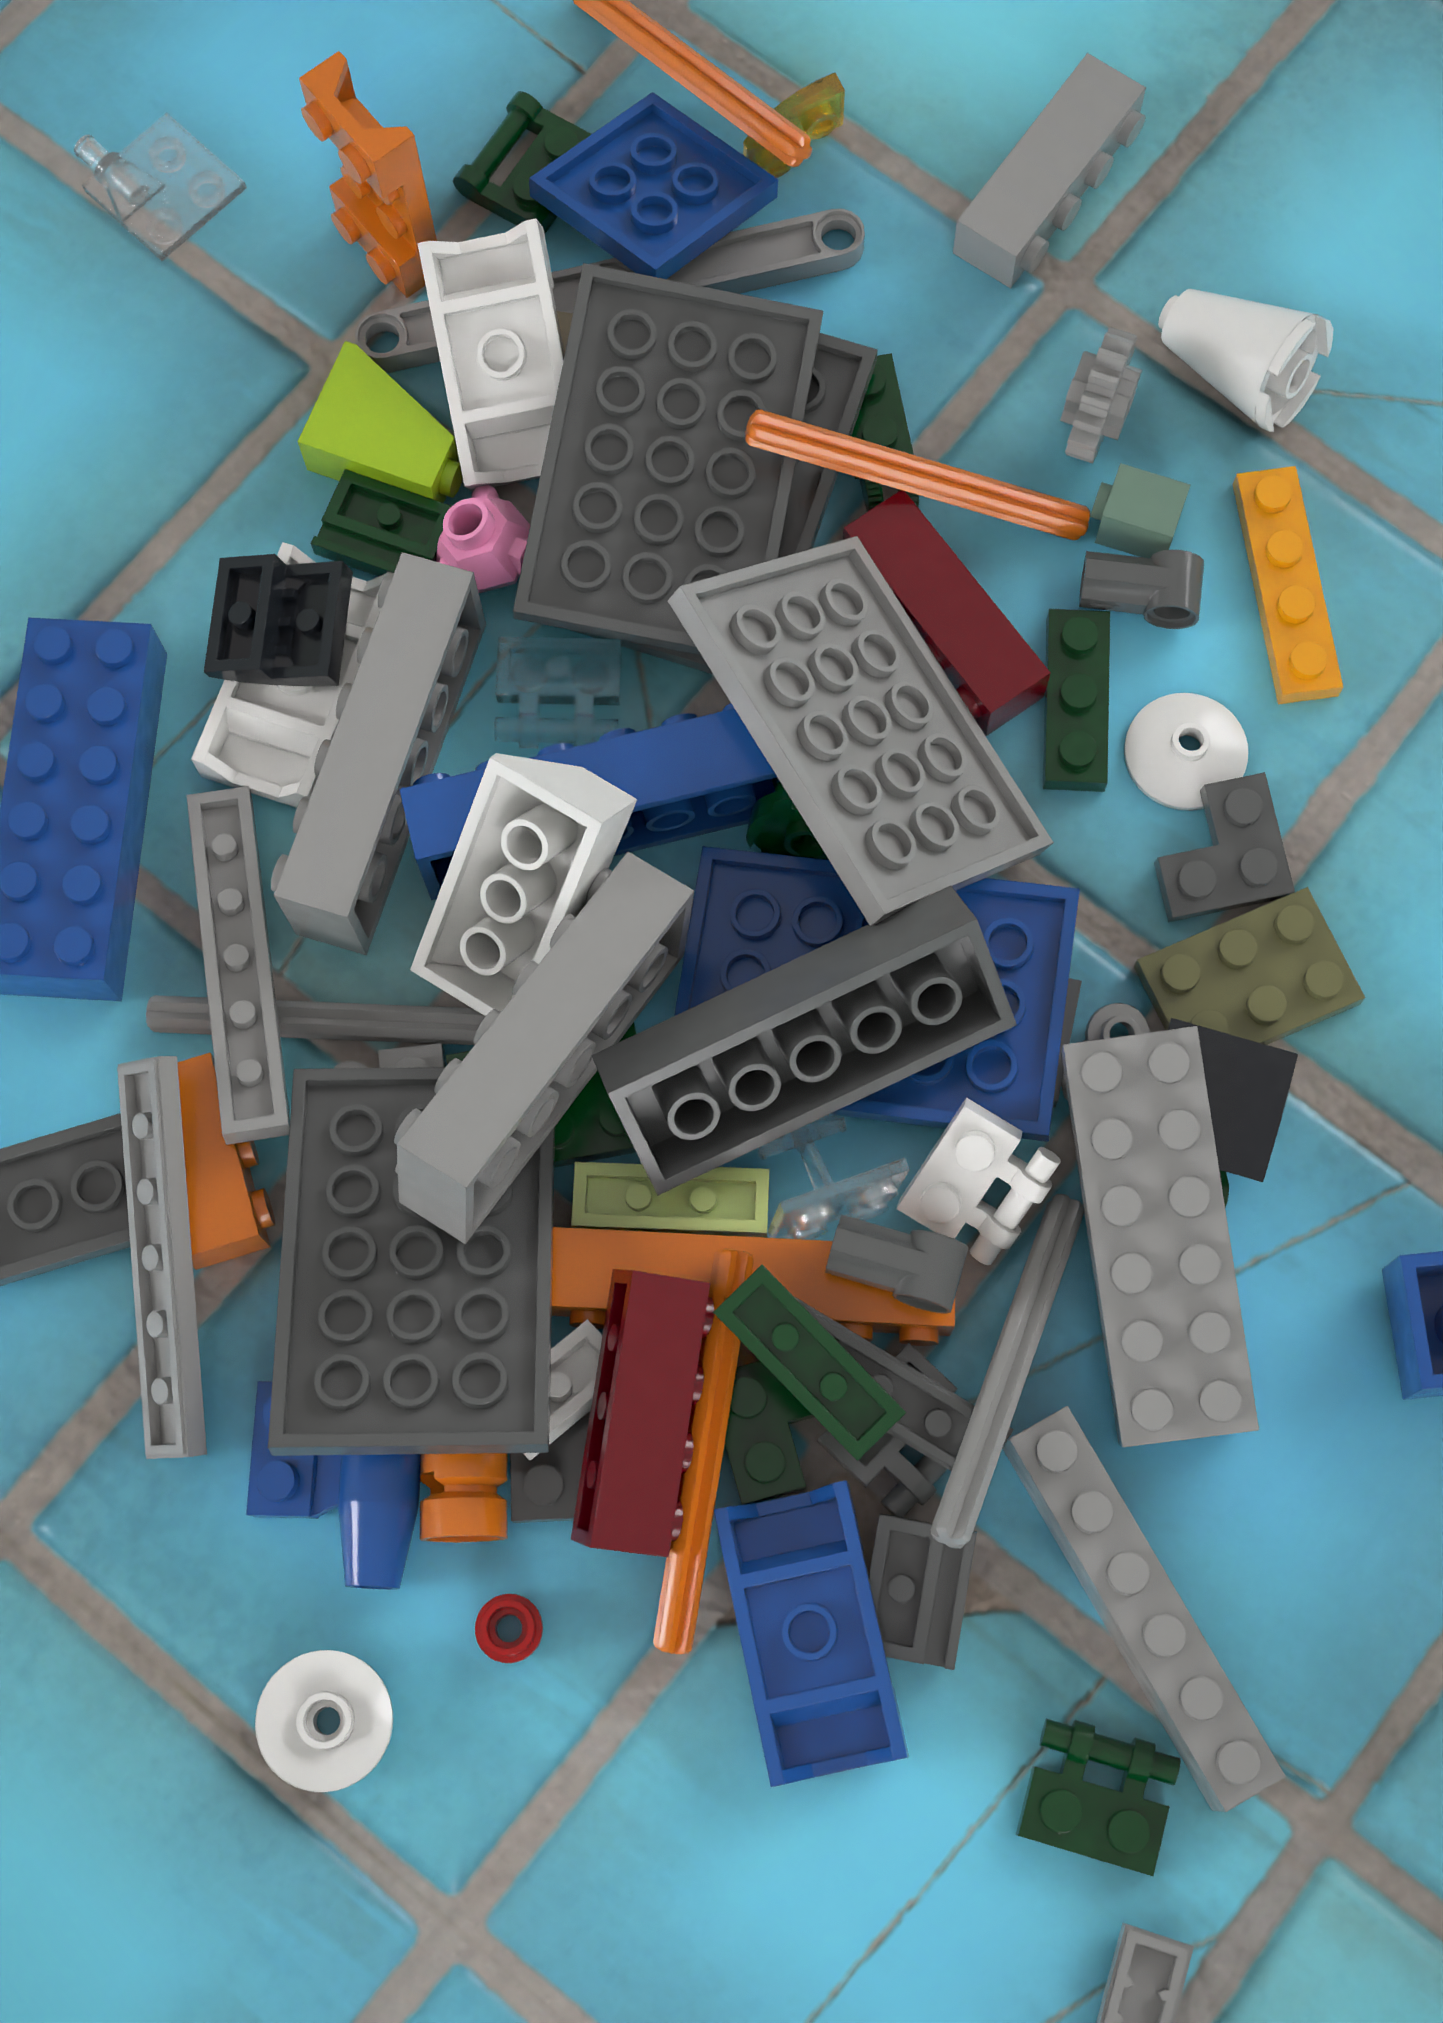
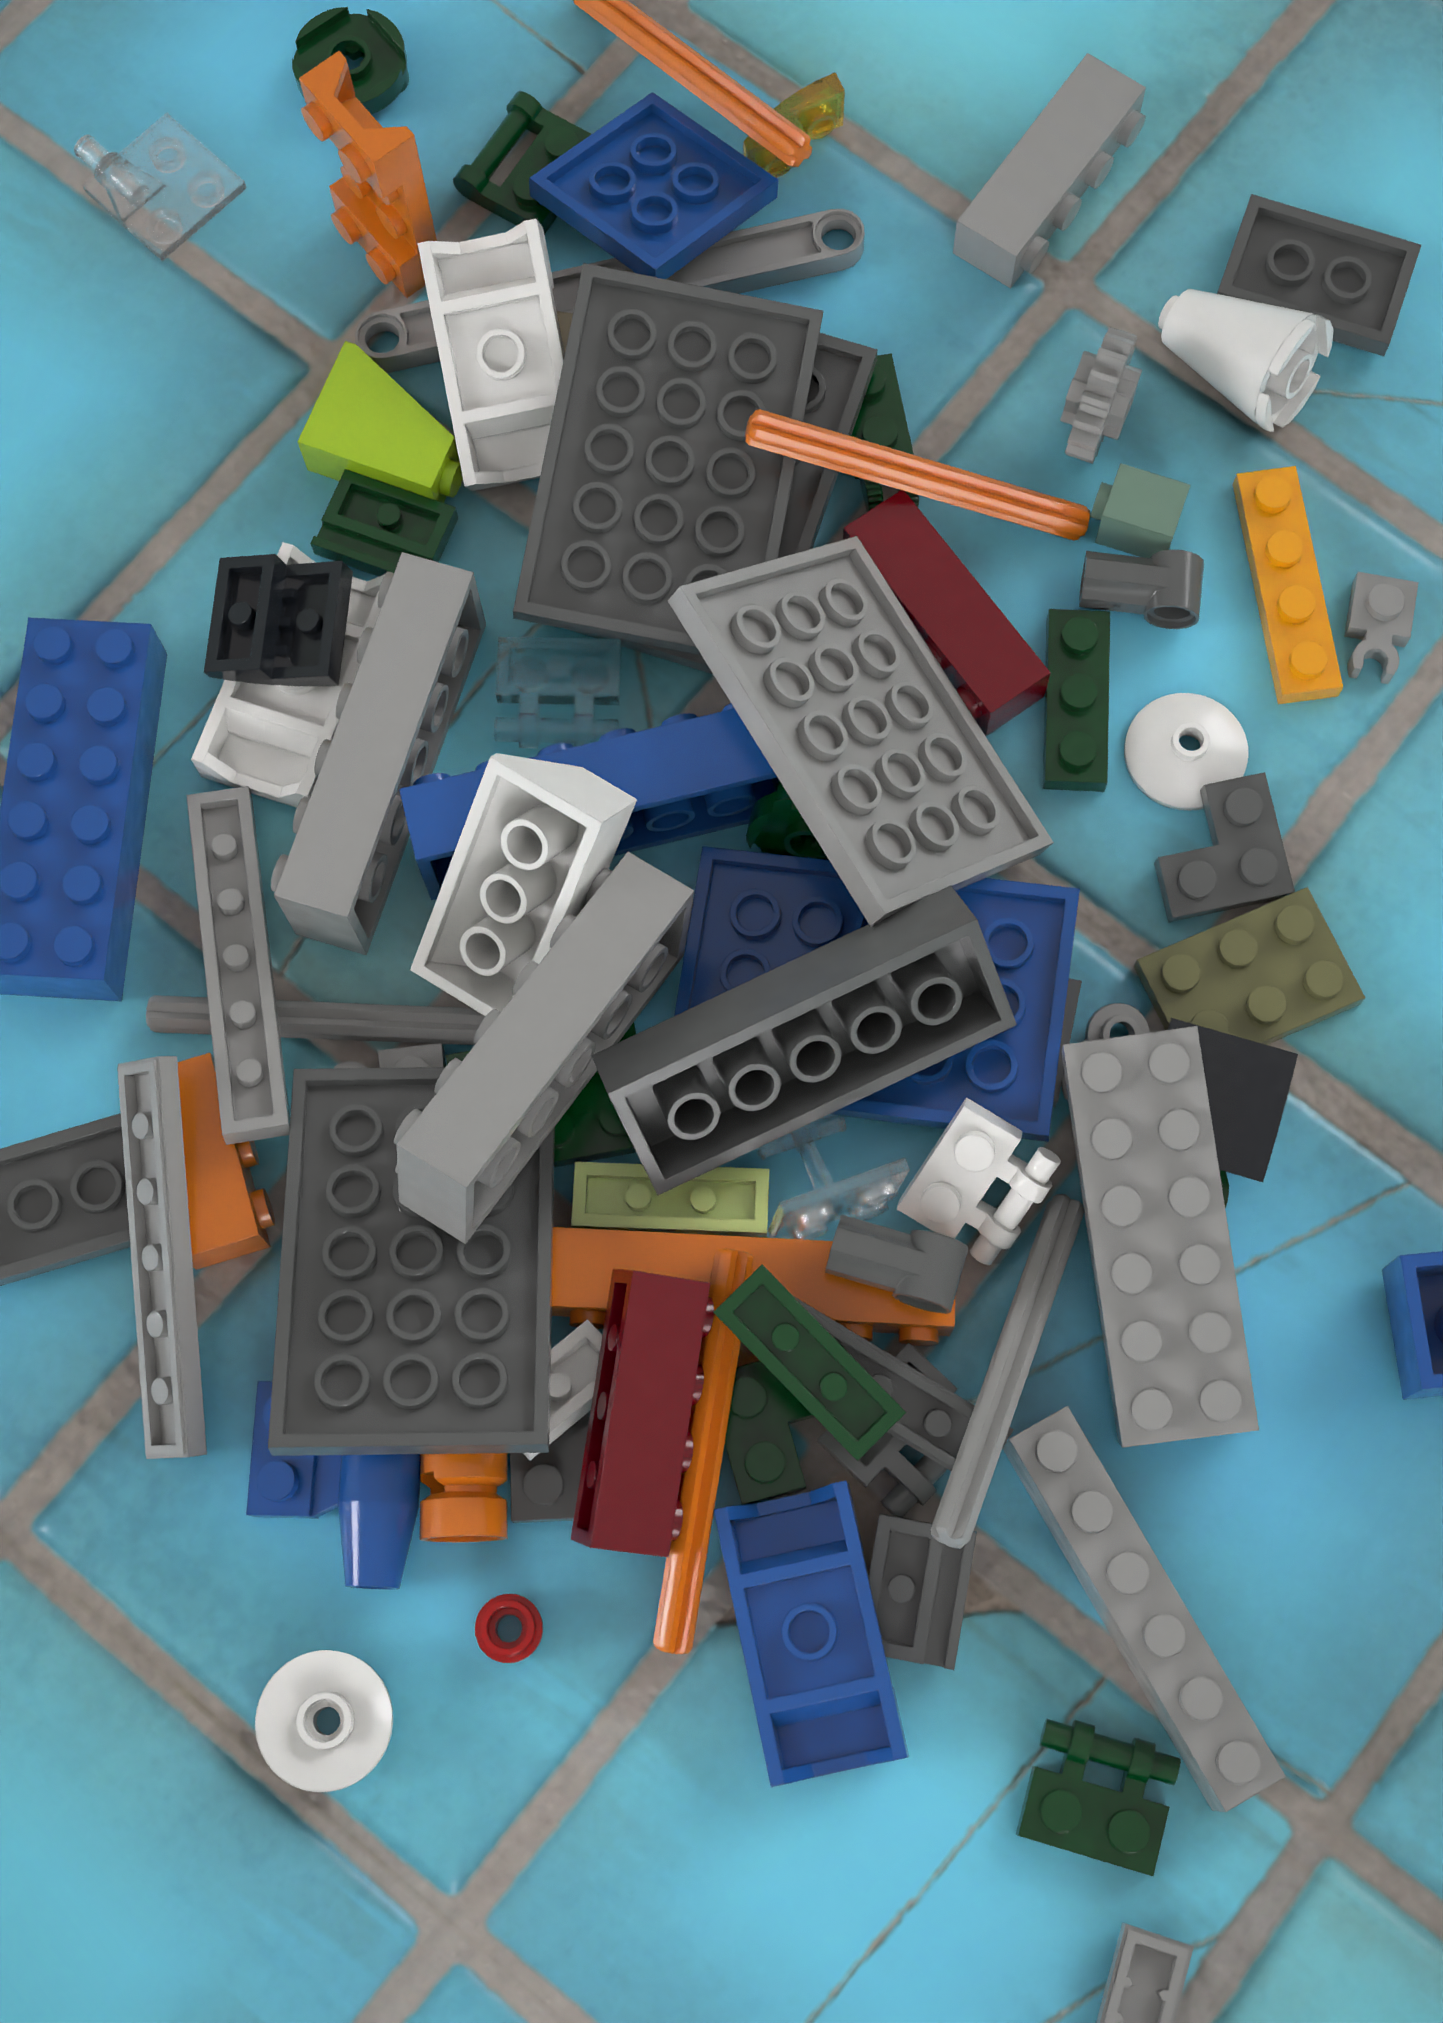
bright pink rock [436,485,530,593] -> none
none -> dark green plate [292,7,409,115]
none -> dark grey plate [1217,194,1421,356]
none -> light grey plate [1344,572,1419,684]

